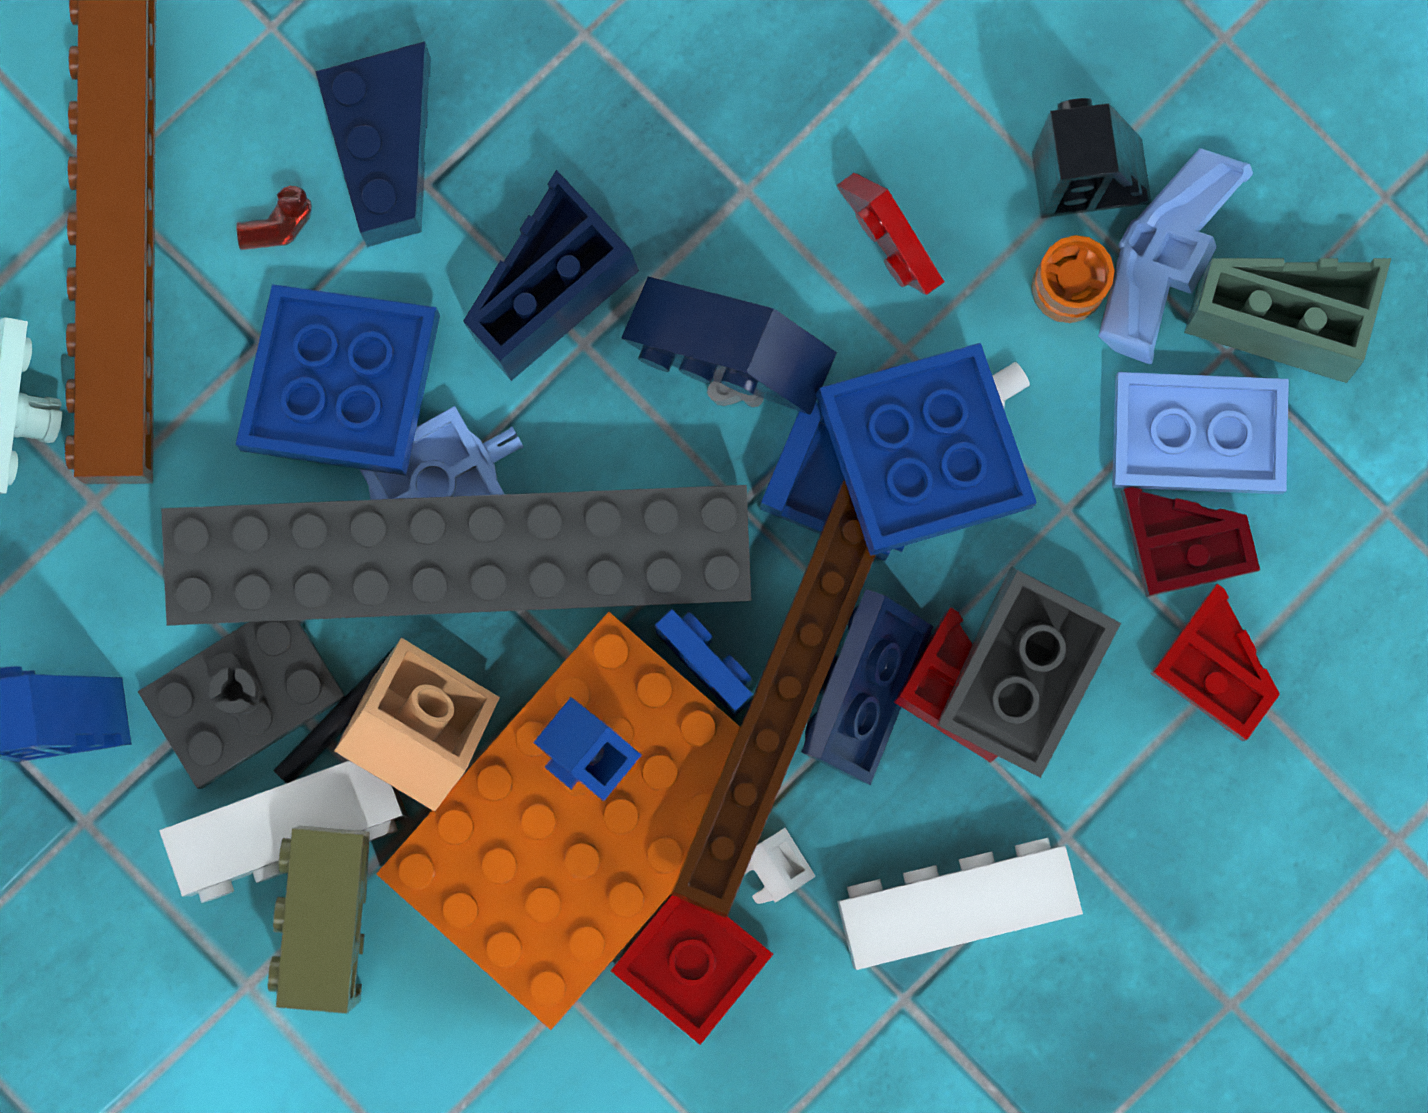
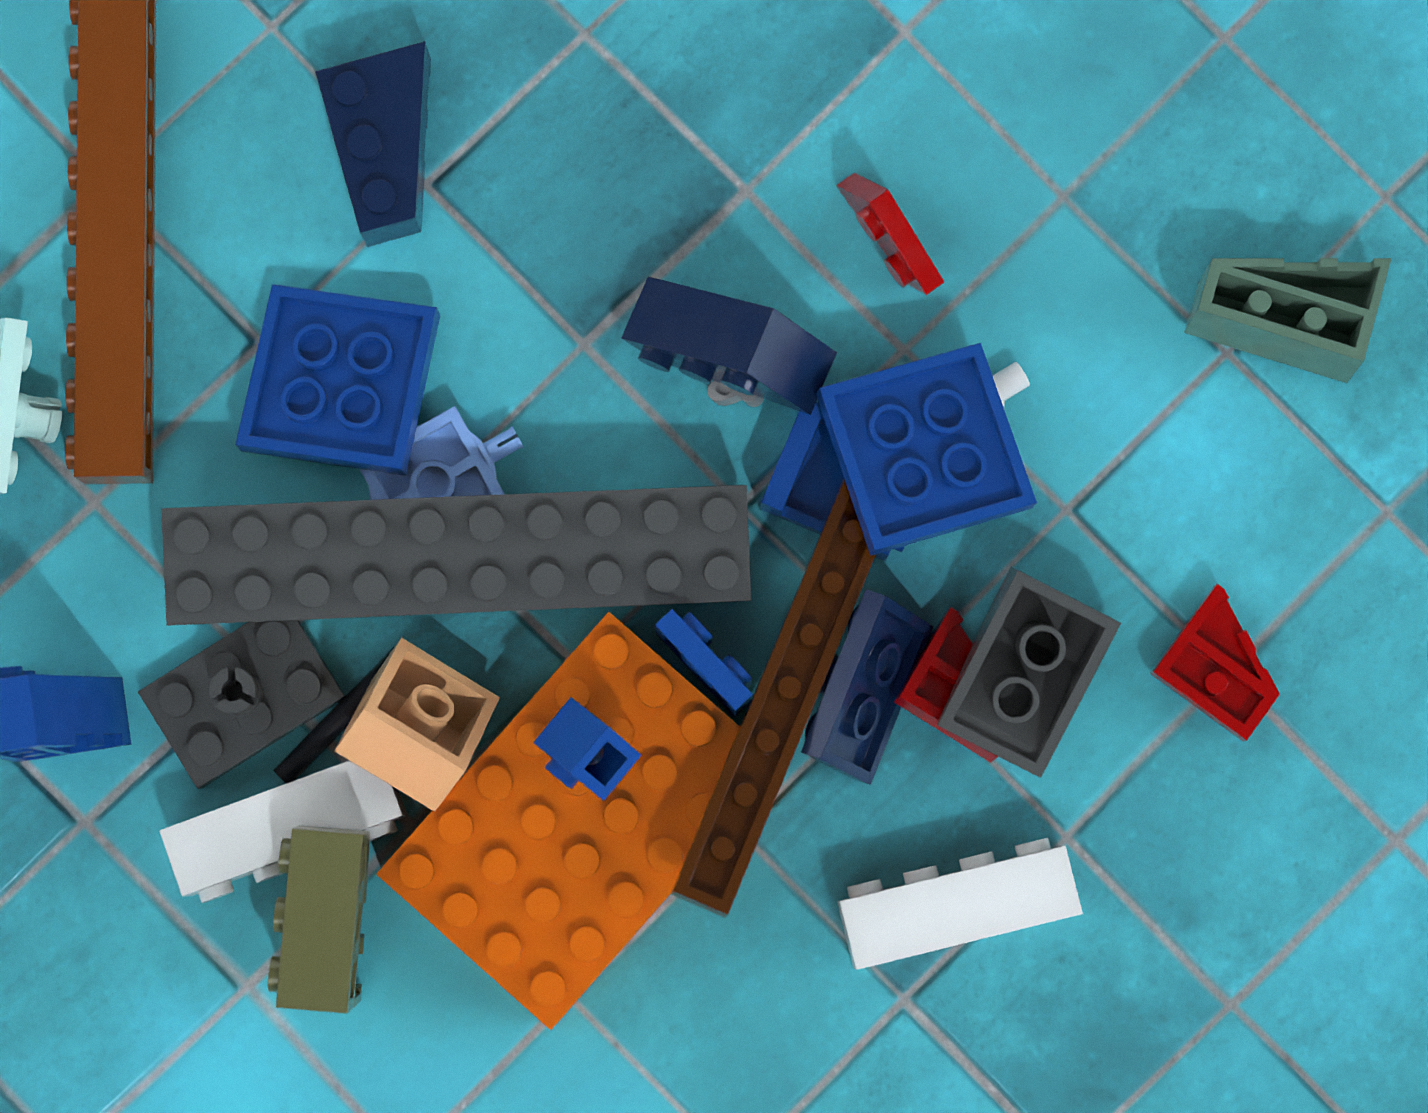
clear red arm [236,186,312,250] -> none
dark blue wedge [463,169,639,381] -> none
red plate [611,895,773,1045] -> none
white tile [745,828,816,904] -> none
black wedge [1032,98,1151,218] -> none
orange wheel [1032,235,1115,323] -> none
light blue plate [1098,148,1253,364] -> none
light blue plate [1112,372,1289,494] -> none
dark red wing [1121,487,1260,597] -> none

